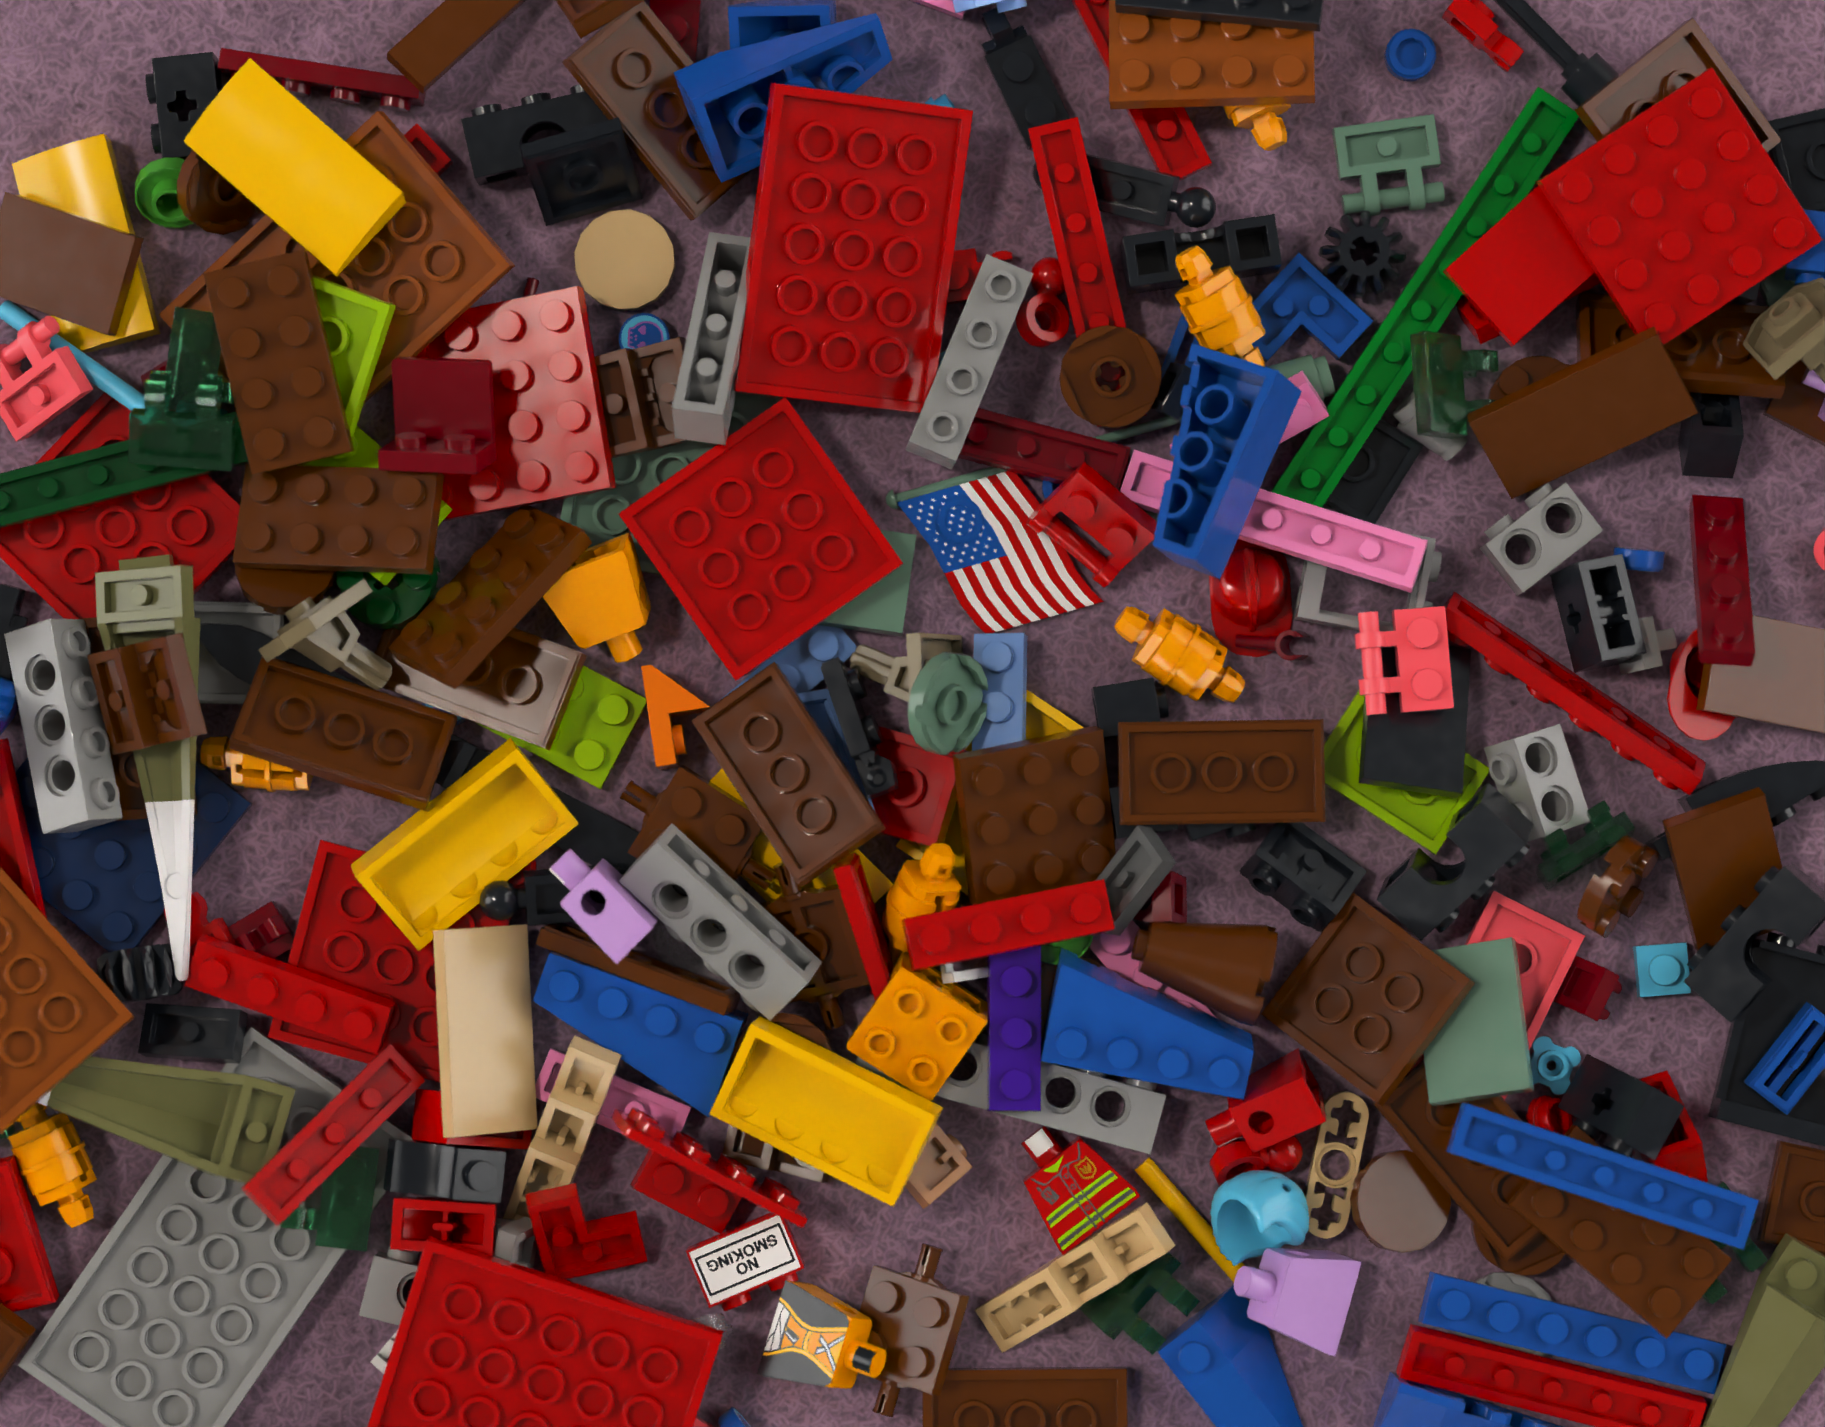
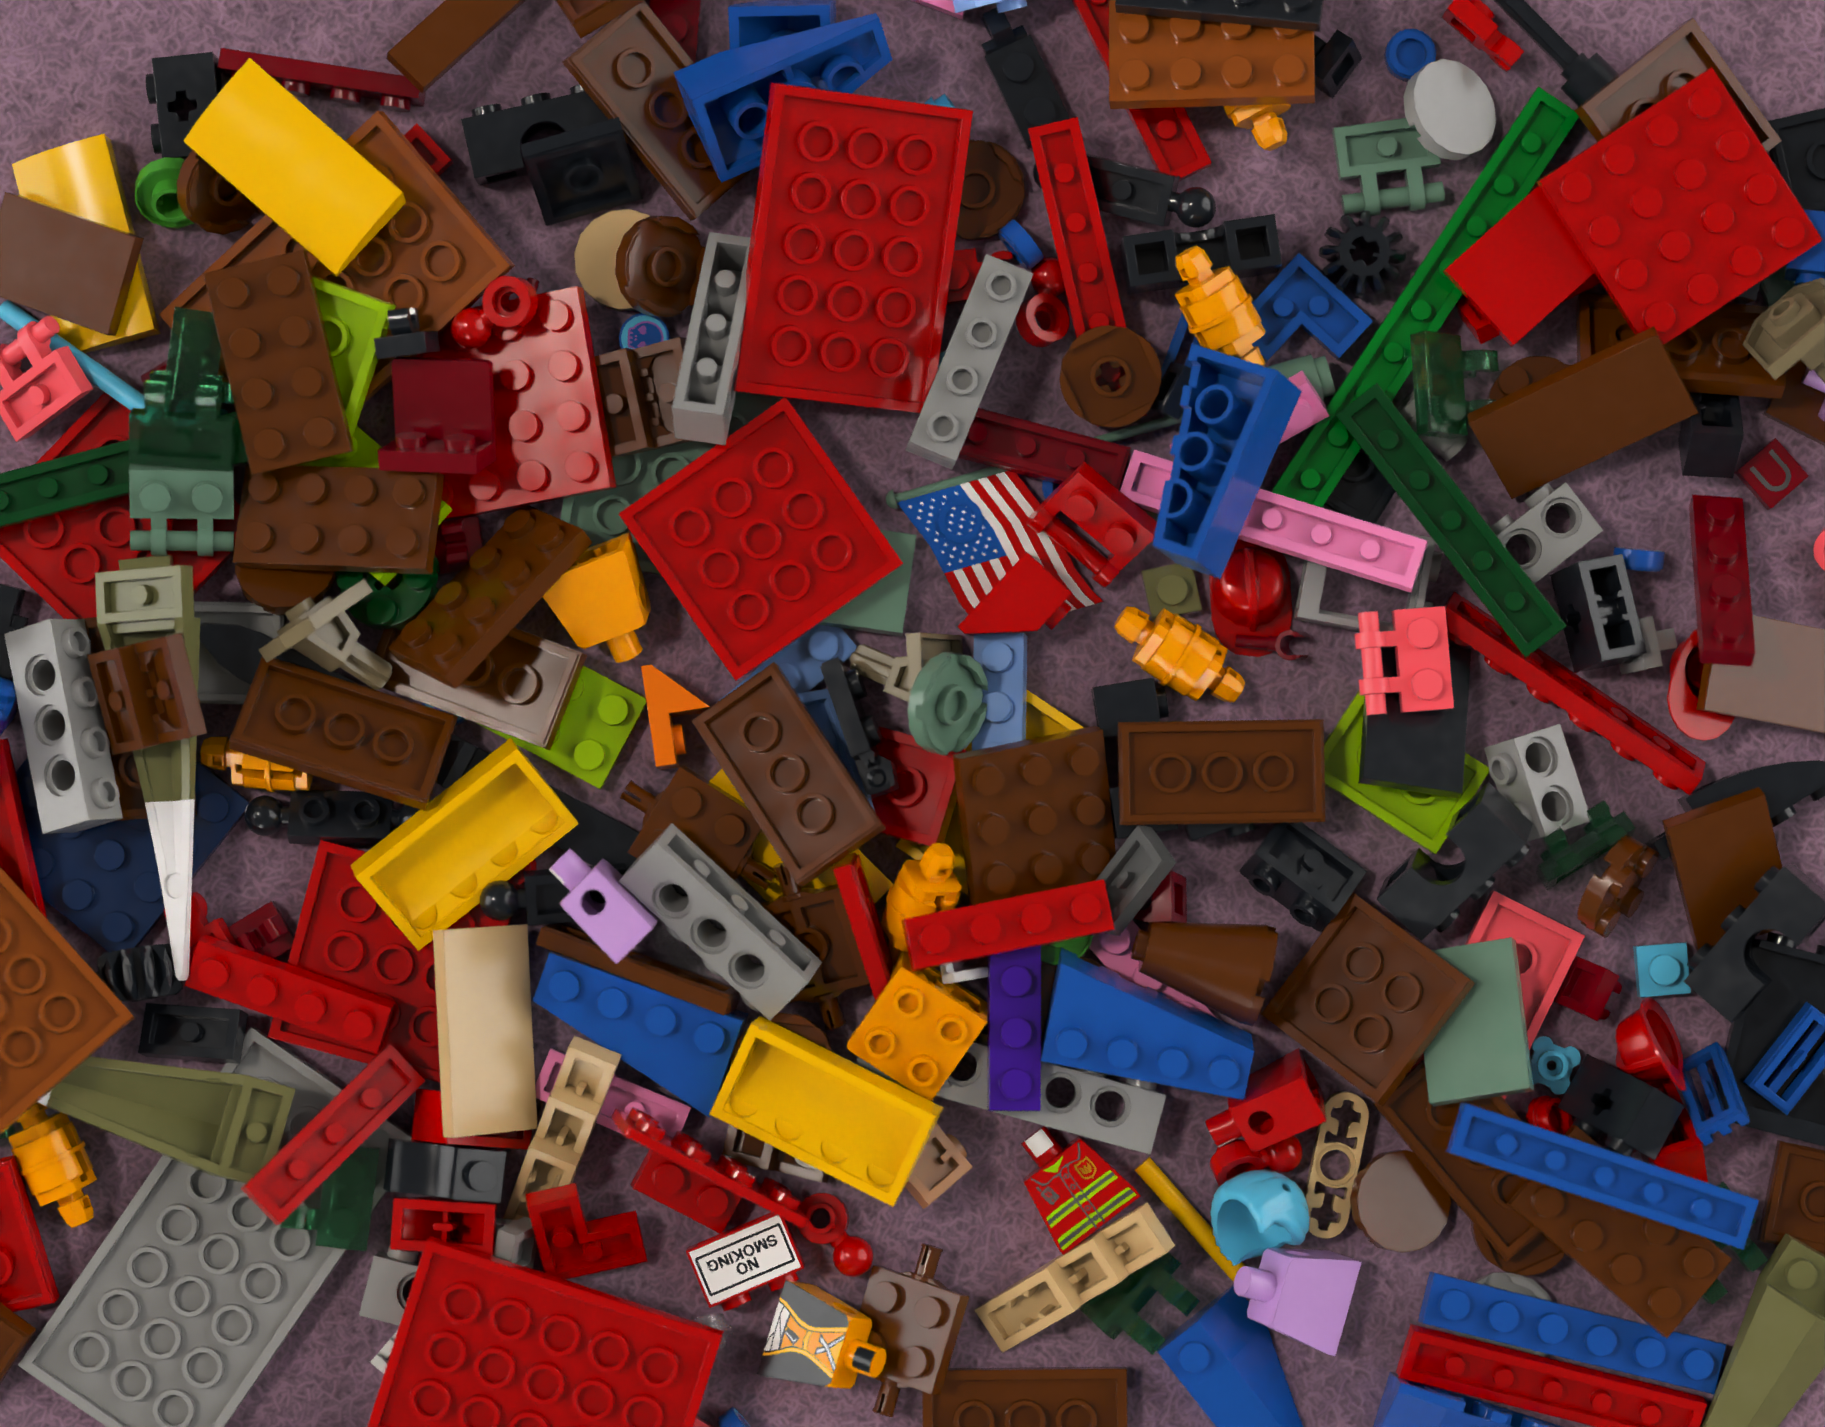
none -> sand green plate [129,463,234,557]
none -> black plate [244,790,420,846]
none -> black tile [374,308,440,359]
none -> dark red tile [435,516,484,576]
none -> red plate [451,276,538,348]
none -> reddish brown tile [615,216,706,317]
none -> red plate [798,1193,873,1277]
none -> reddish brown tile [956,139,1025,241]
none -> red slope [958,552,1072,634]
none -> blue tile [998,219,1044,270]
none -> olive plate [1141,563,1202,621]
none -> black tile [1314,30,1363,99]
none -> dark green plate [1336,383,1567,658]
none -> light grey tile [1403,59,1496,161]
none -> red piece [1615,997,1686,1091]
none -> blue tile [1682,1042,1750,1146]
none -> dark red tile [1734,438,1809,511]

